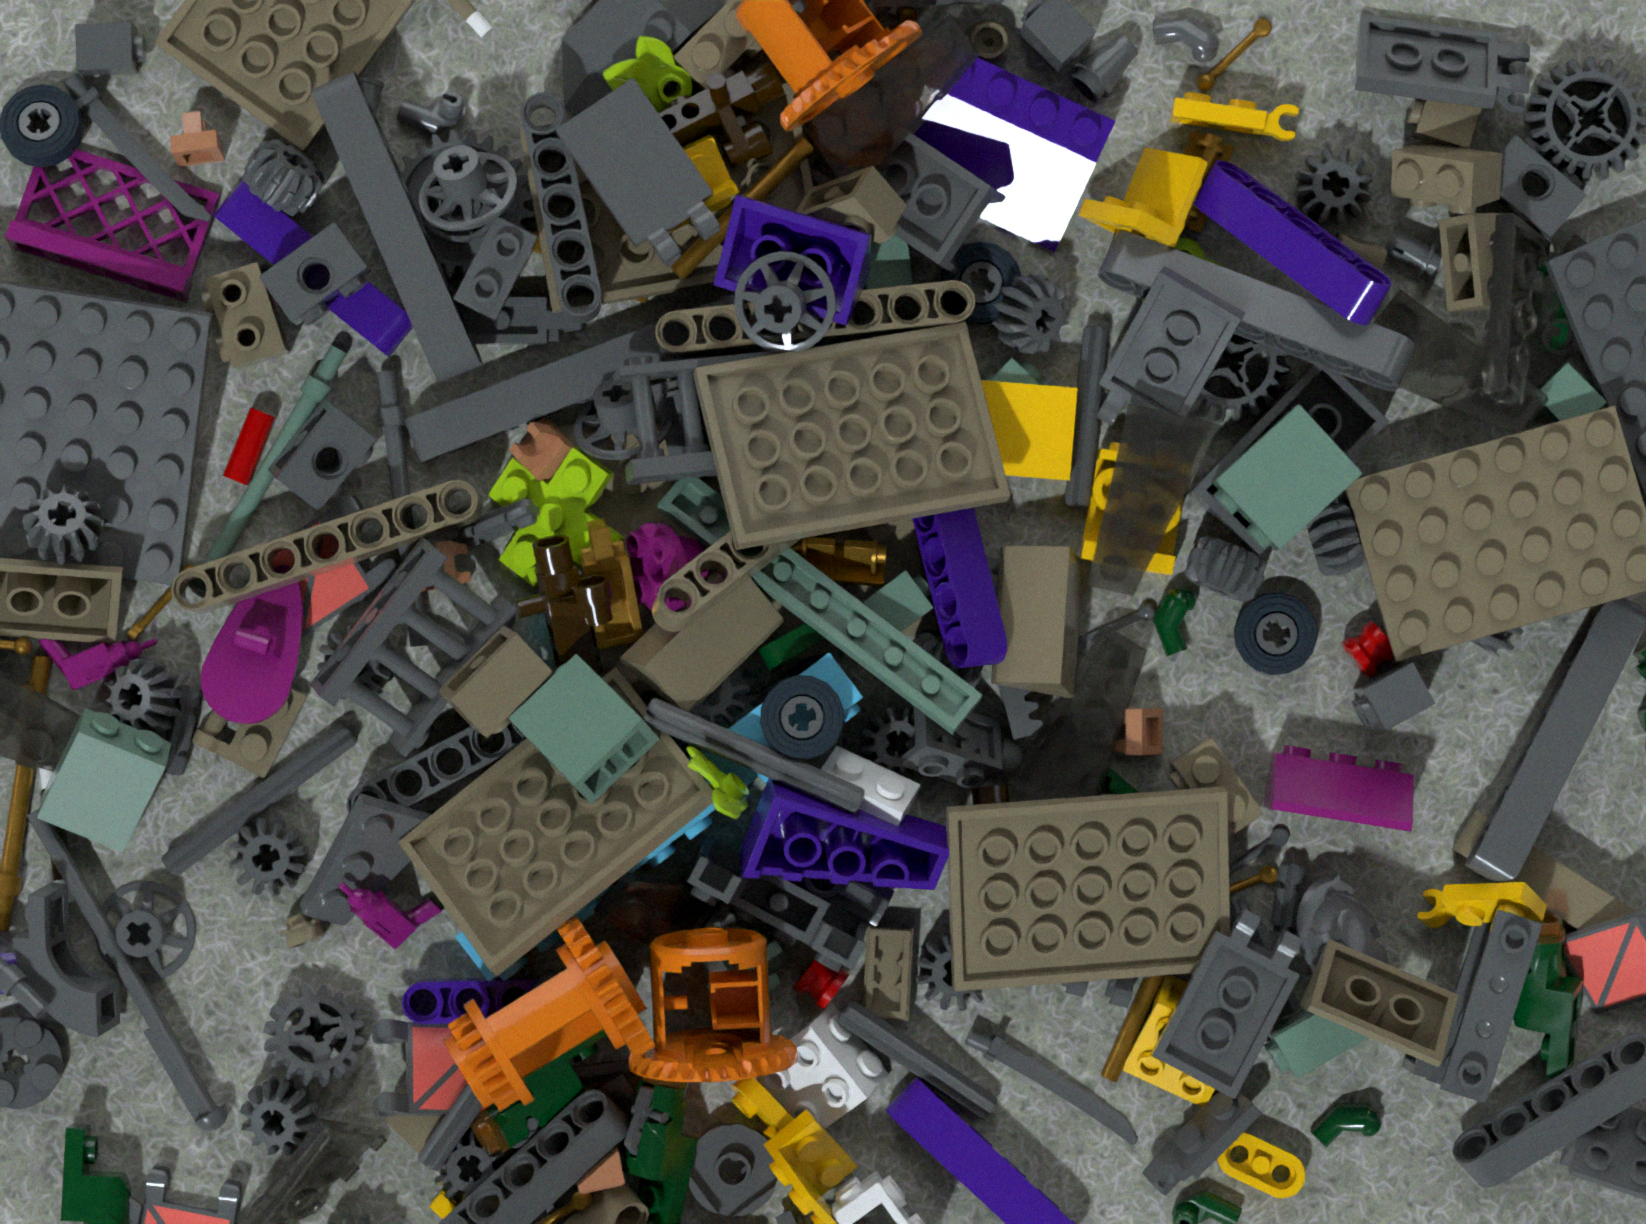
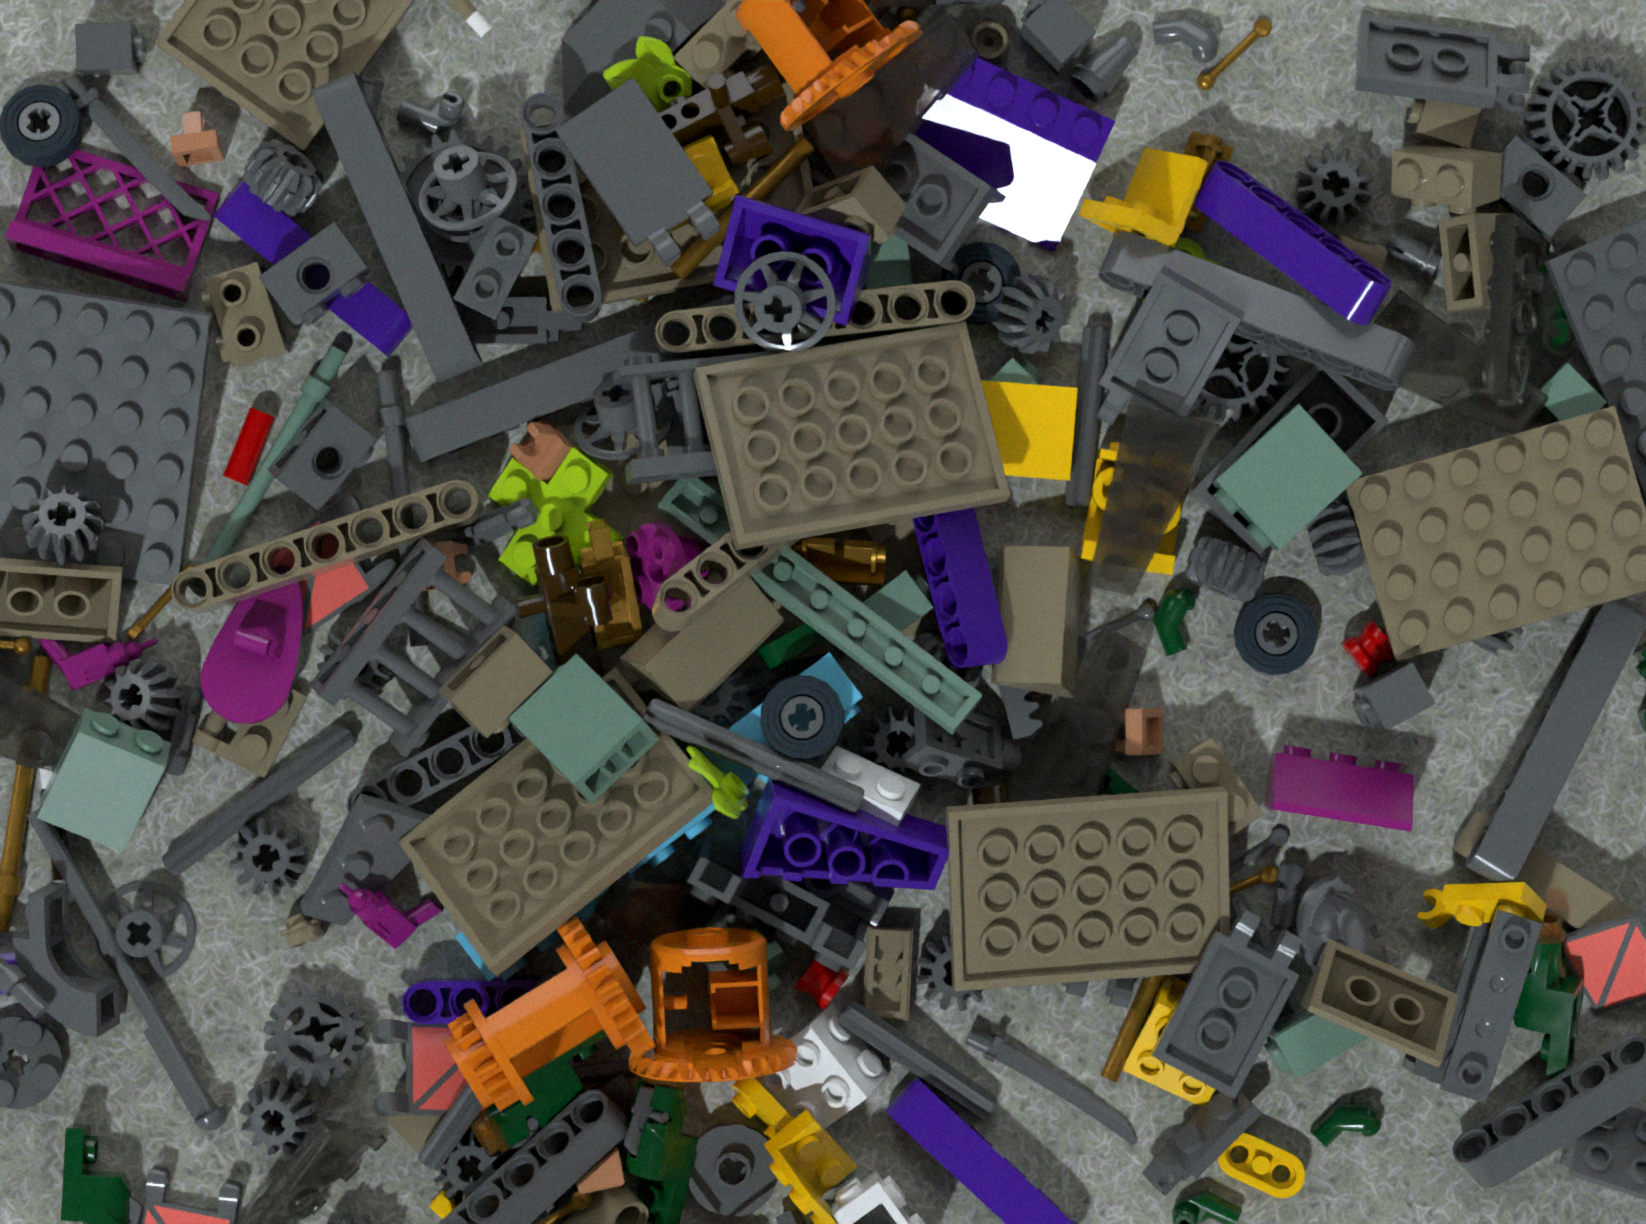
yellow plate [1169,92,1299,142] -> none

